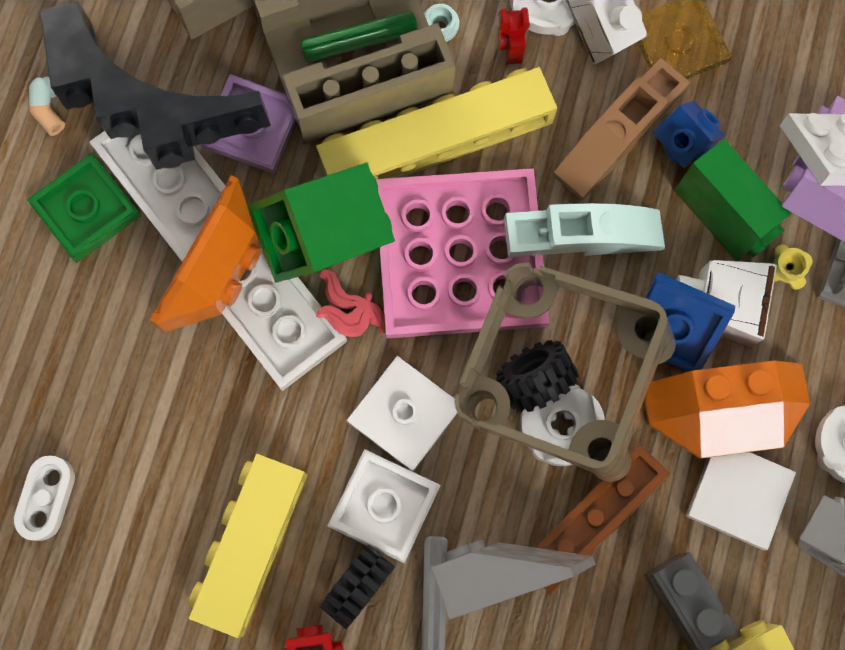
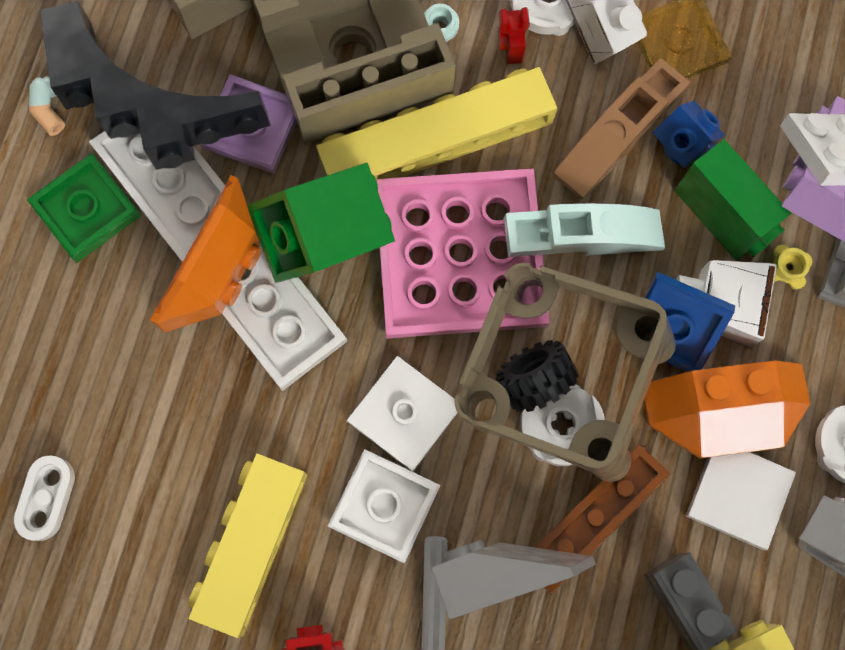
green axle [301,11,417,62] -> none
coral piece [316,269,386,337] -> none
black tyre [319,545,396,630] -> none

